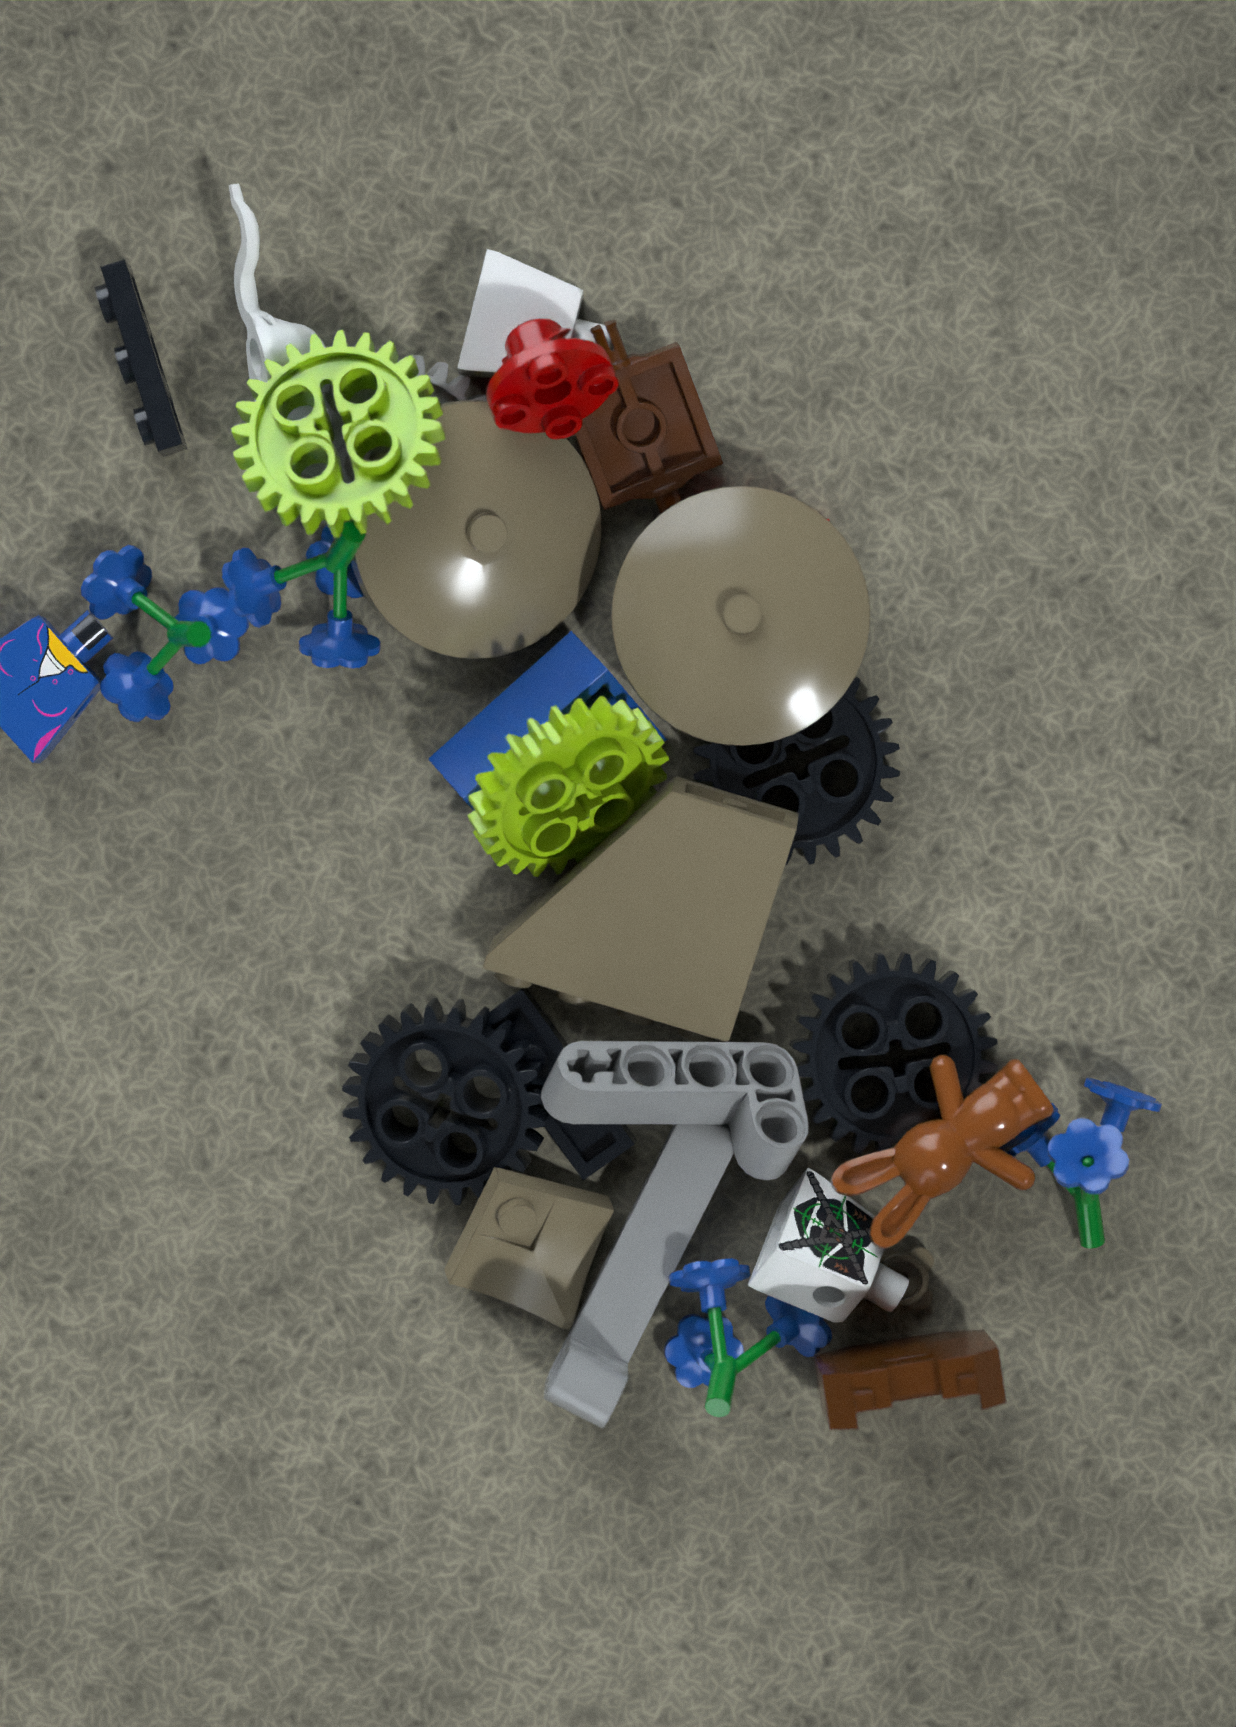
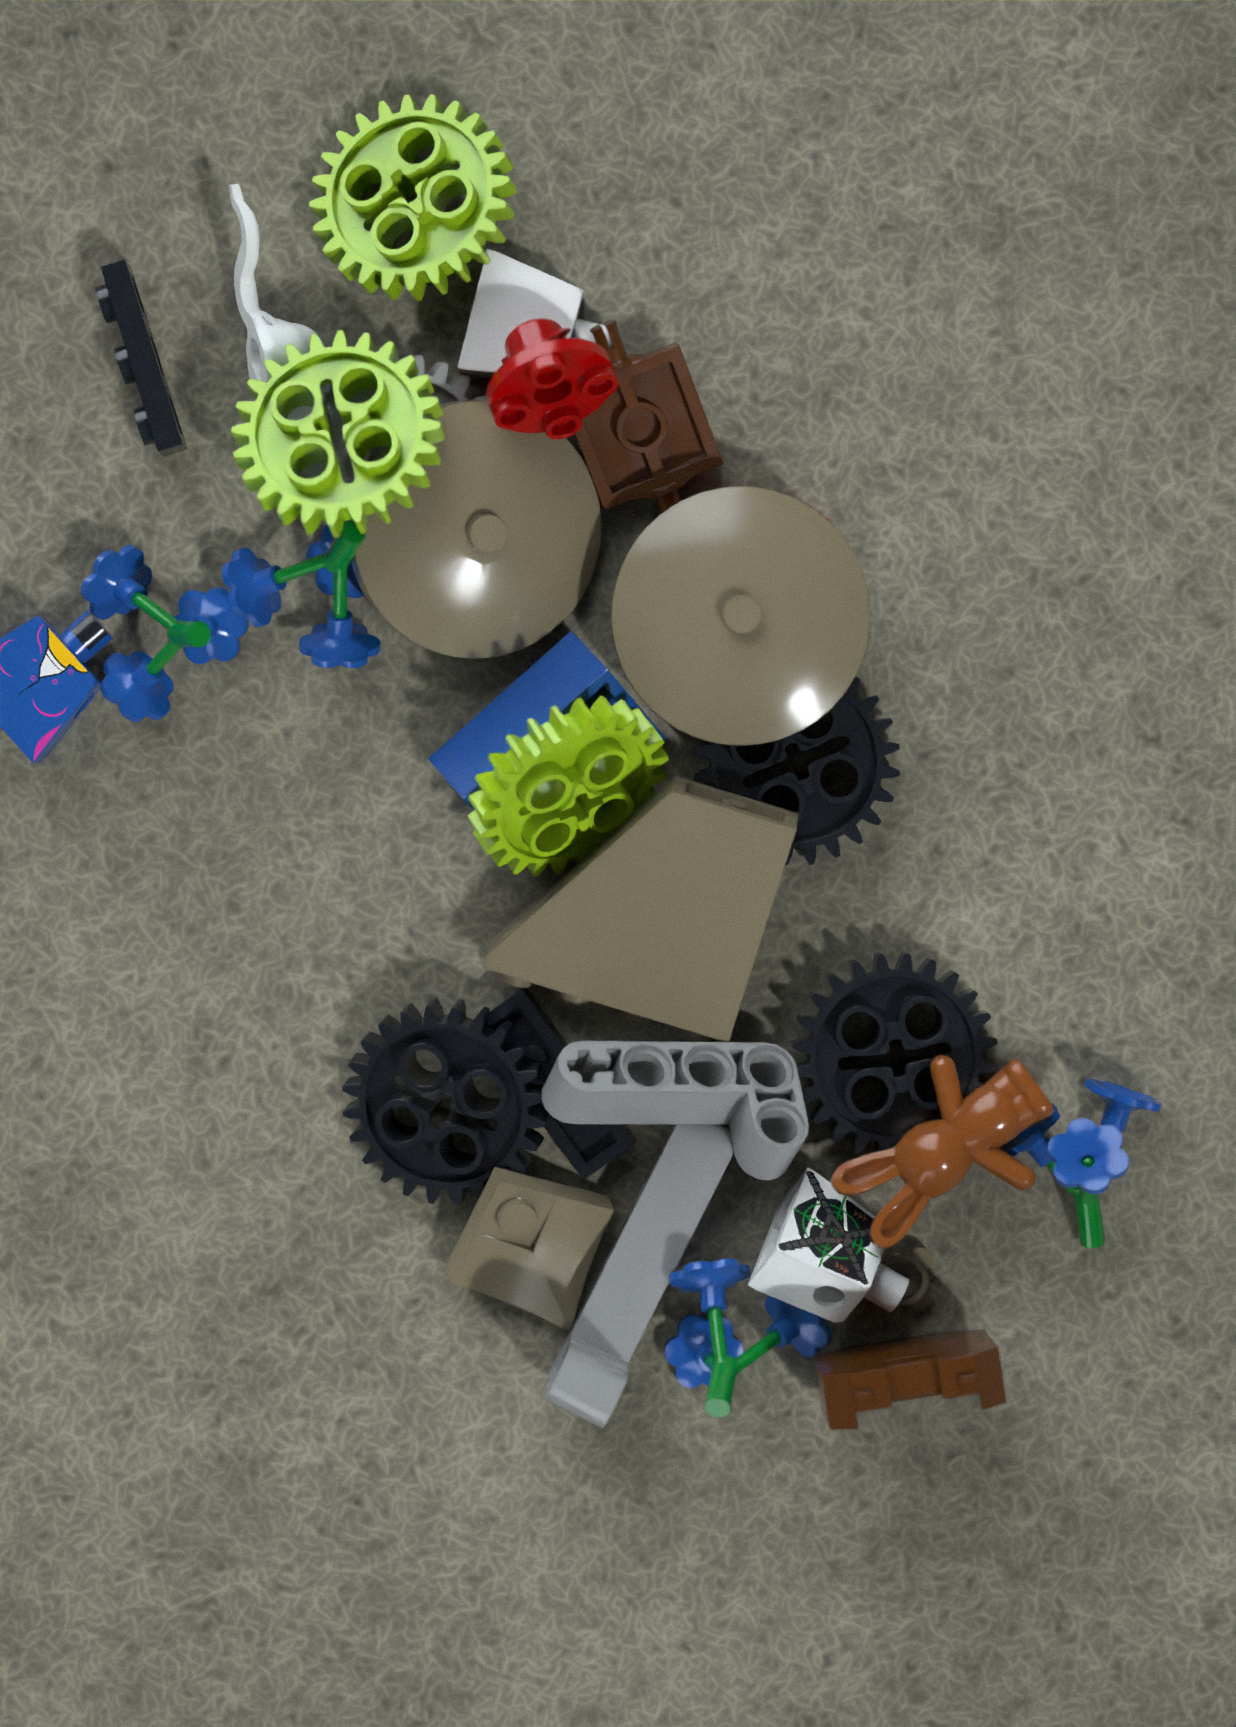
none -> lime gear [309,94,517,301]

